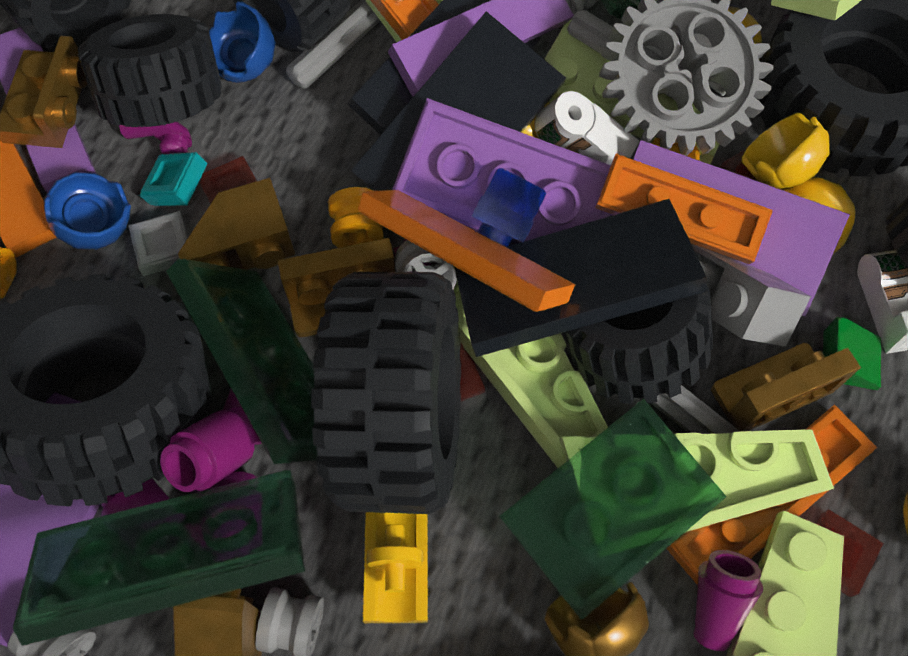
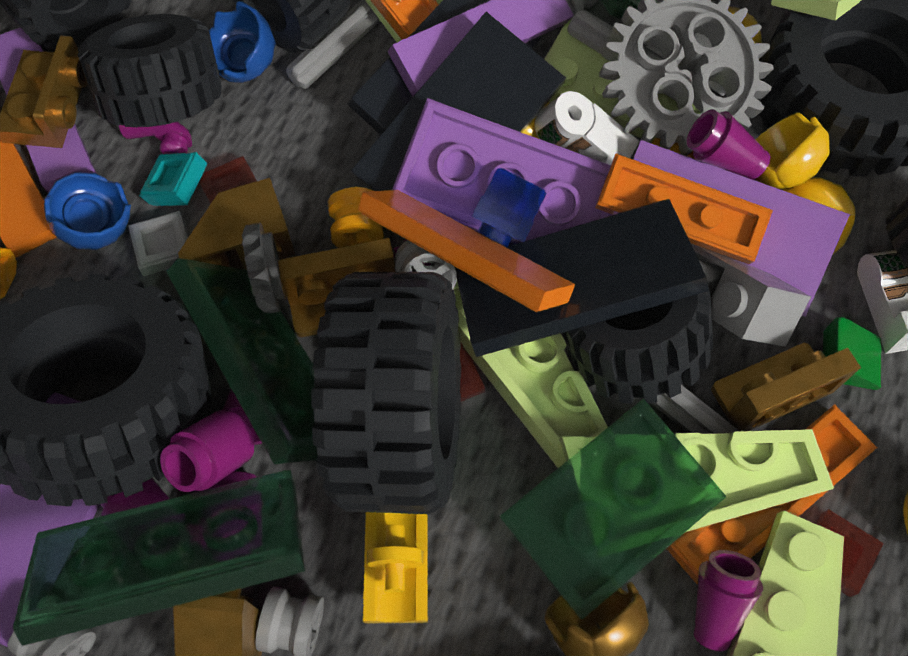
none -> dark grey gear [242,222,286,313]
none -> magenta cone [687,109,771,180]

